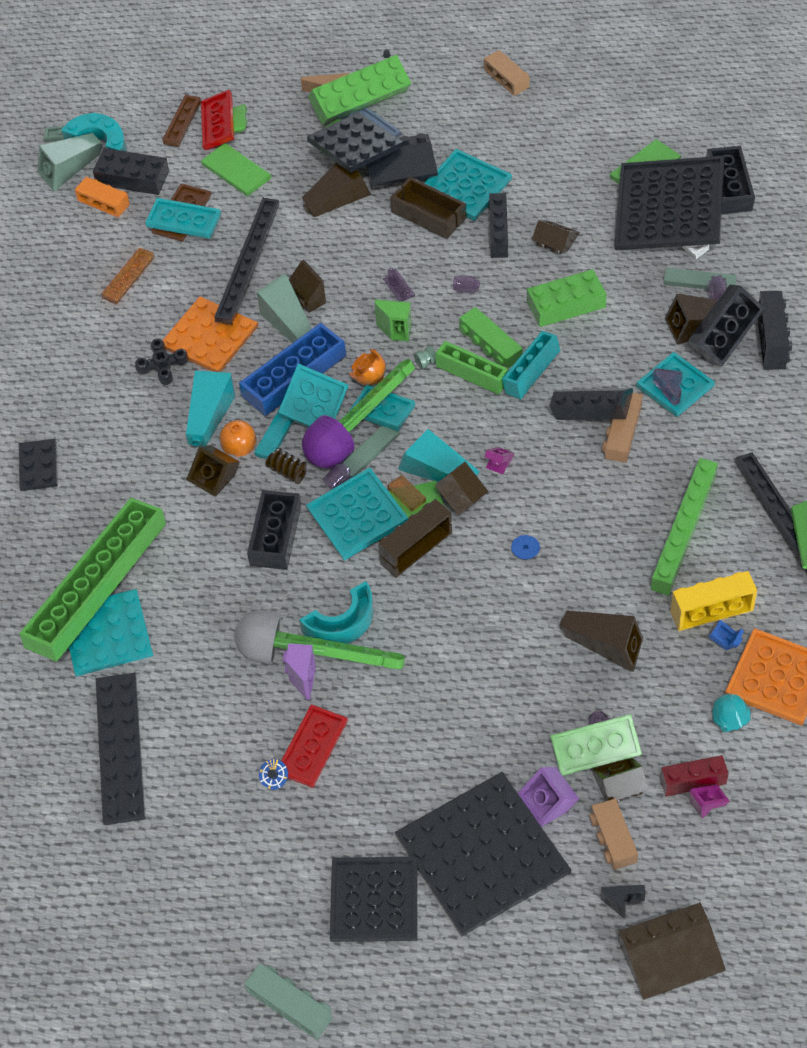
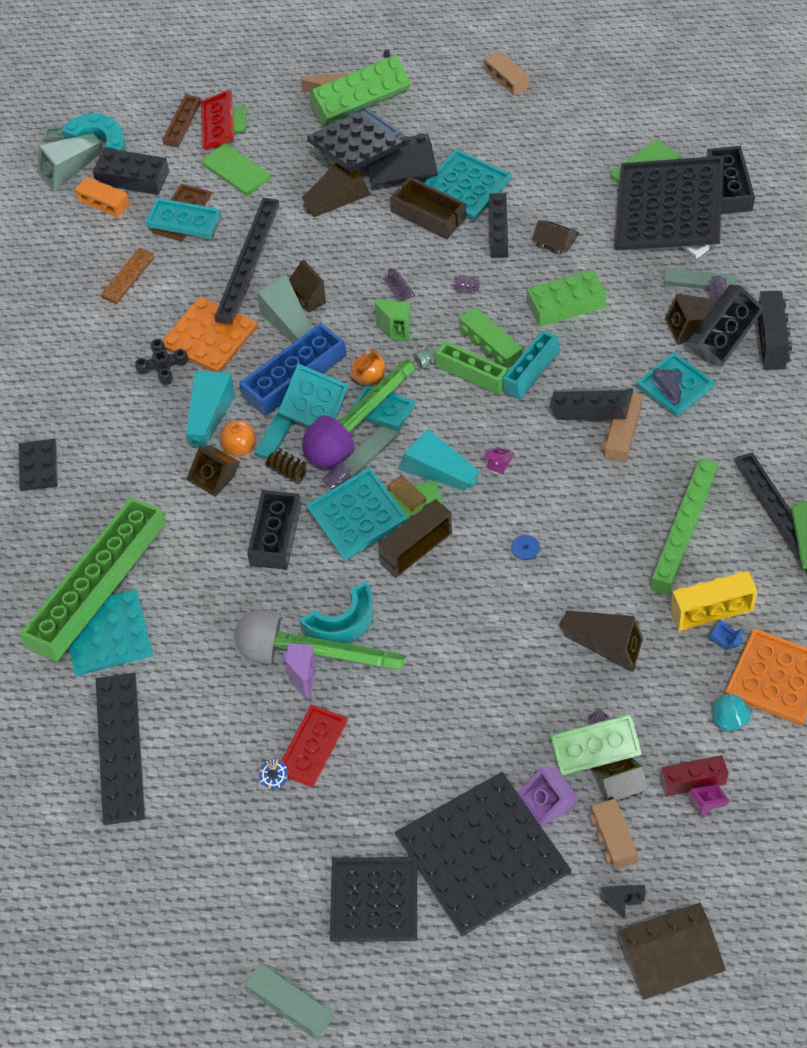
dark brown slope [435,461,488,515] -> none

